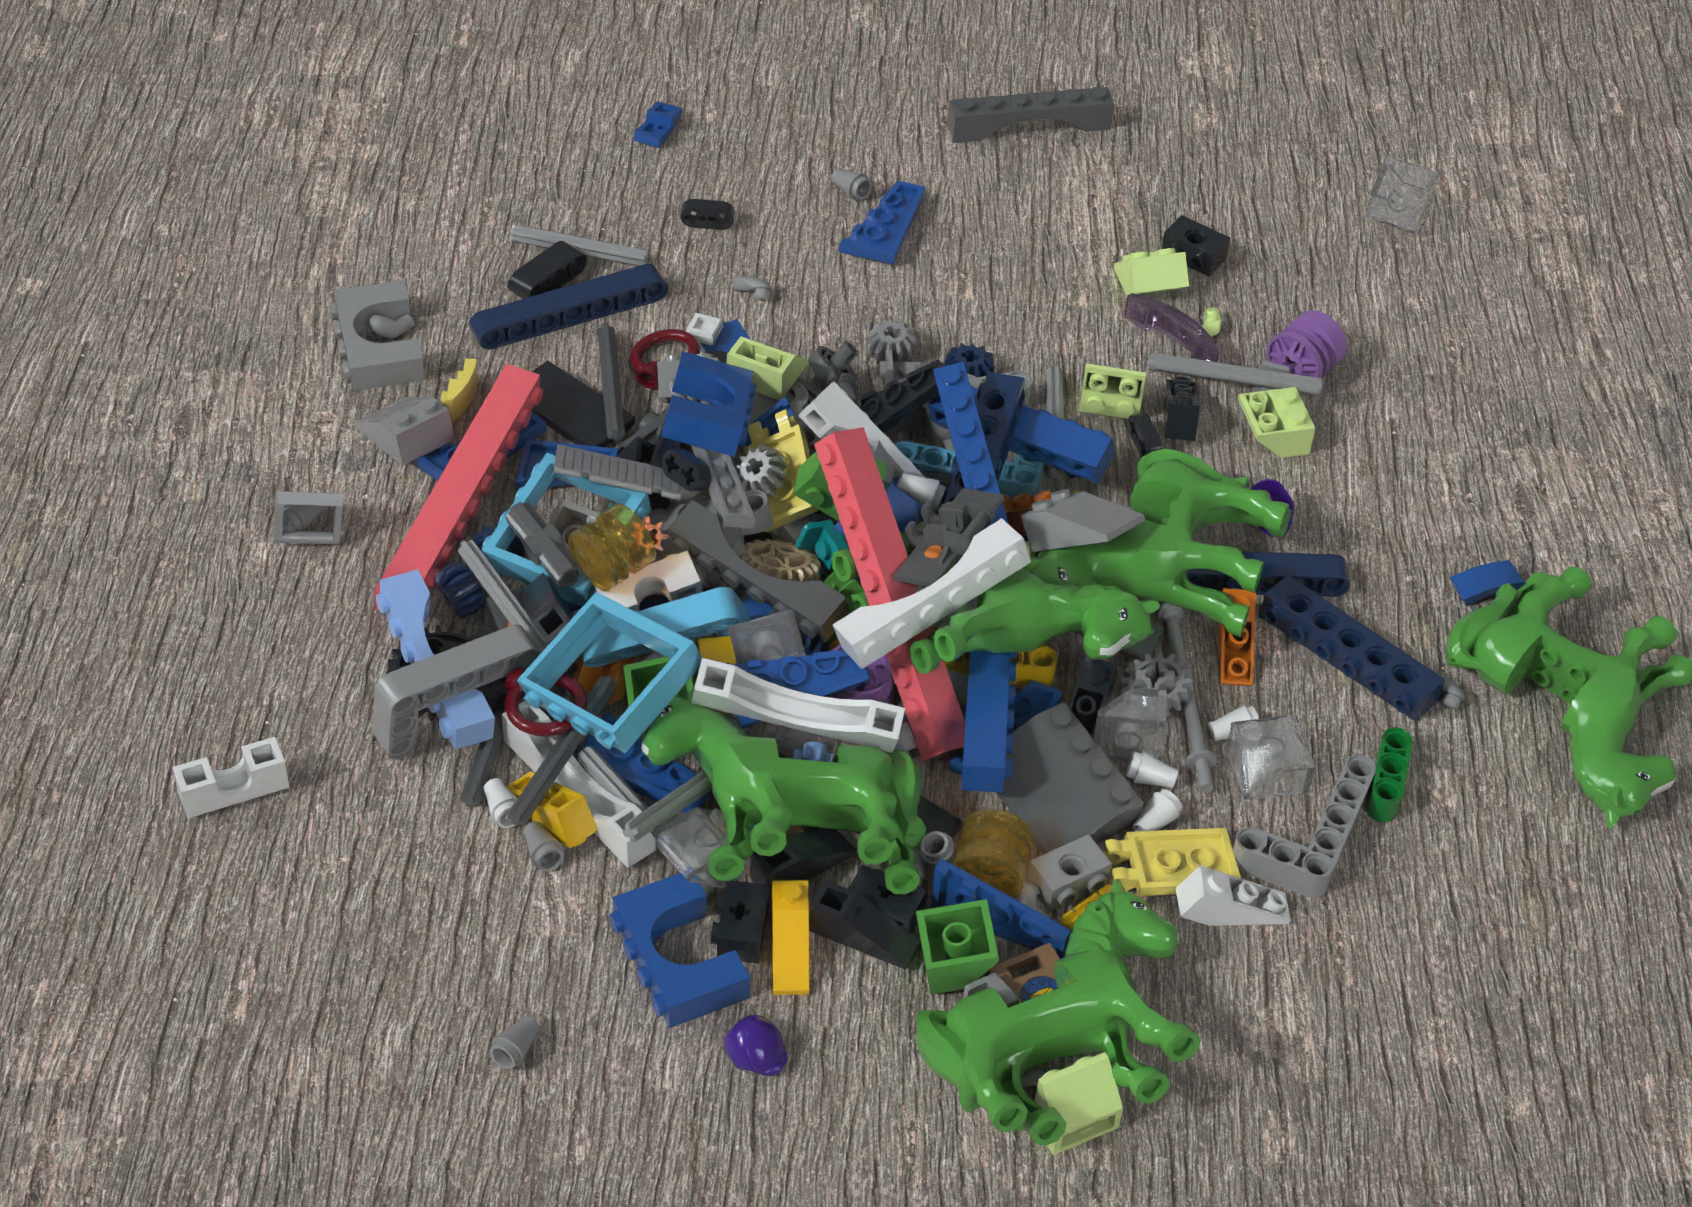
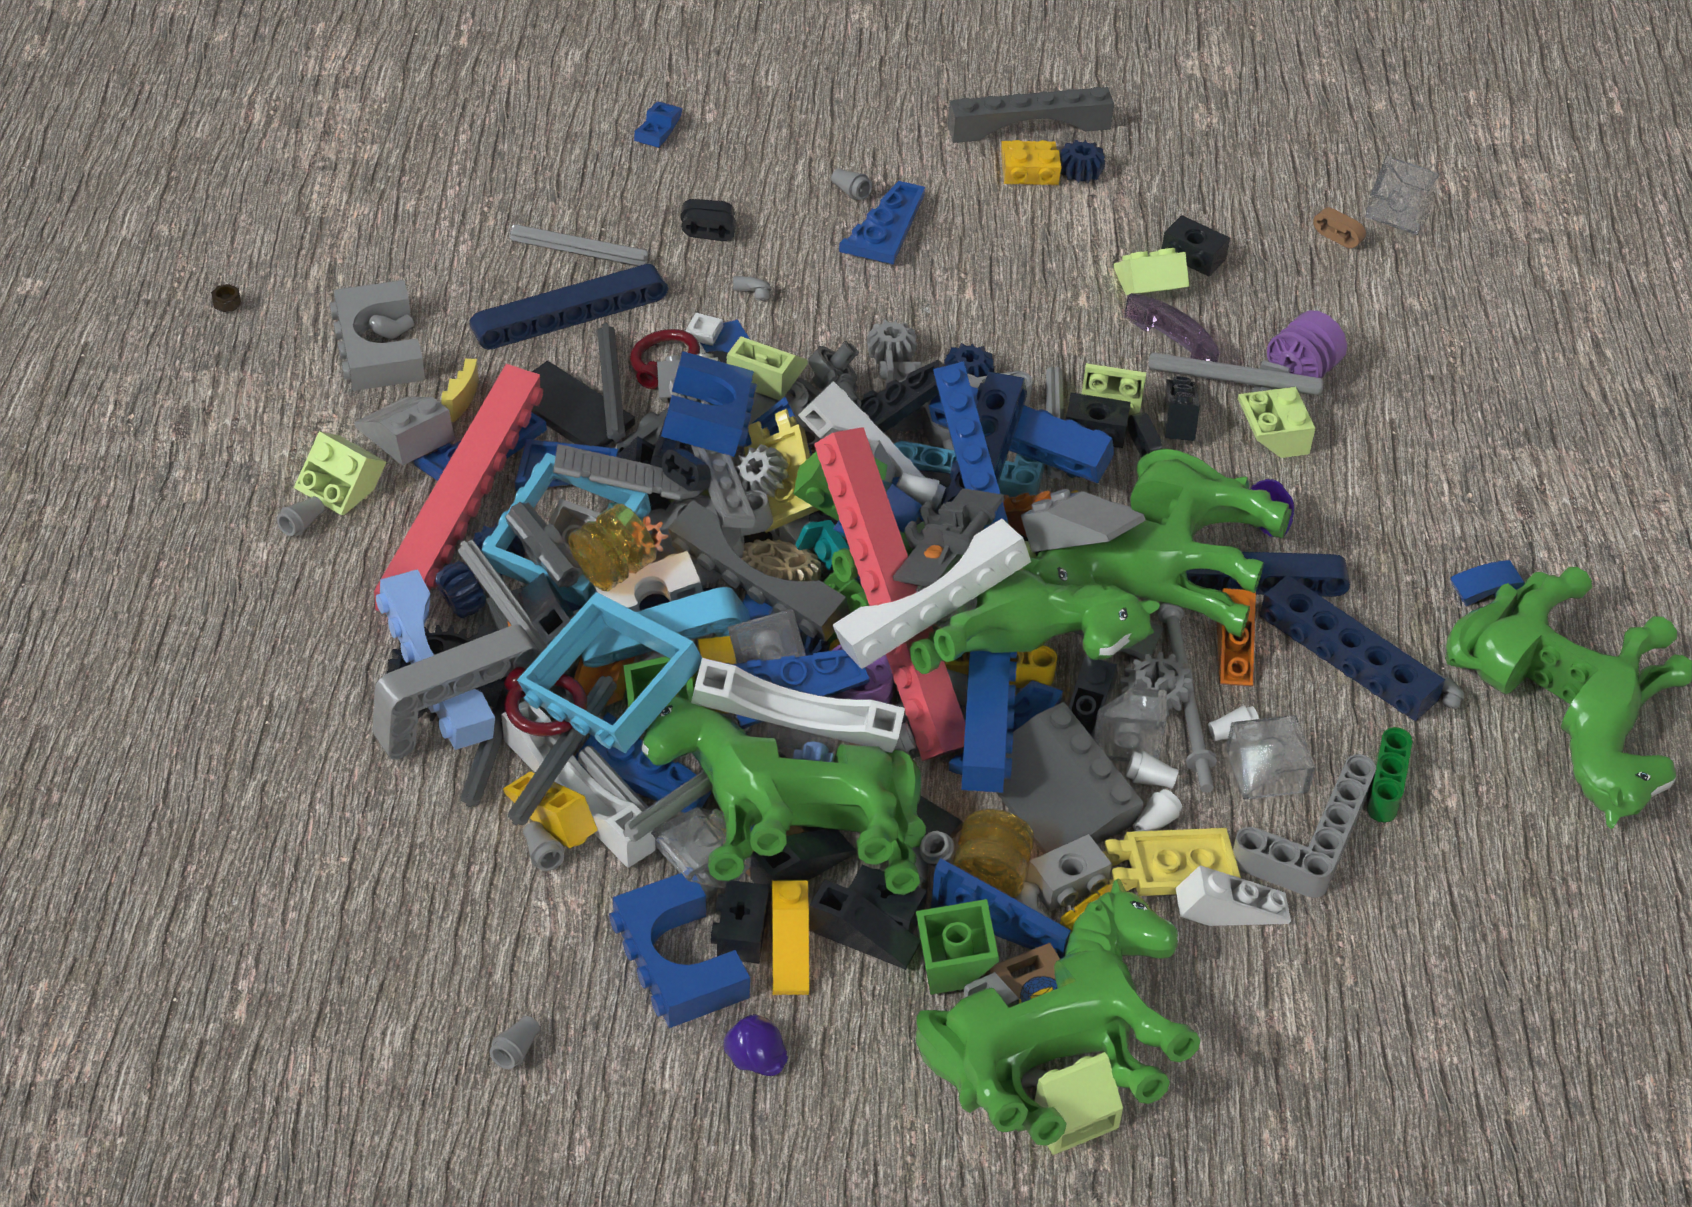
white arch [172,737,289,819] -> none
light grey tile [274,491,343,545] -> none
white cone [484,778,518,828] -> none
black beam [508,241,588,299] -> none
yellowish green arm [1190,307,1222,342] -> none
none -> dark brown tile [211,284,241,312]
none -> yellowish green slope [294,431,387,515]
none -> black beam [681,209,737,241]
none -> yellow plate [1001,140,1061,185]
none -> dark blue gear [1059,140,1105,183]
none -> black brick [1066,392,1131,448]
none -> medium nougat beam [1313,207,1366,248]

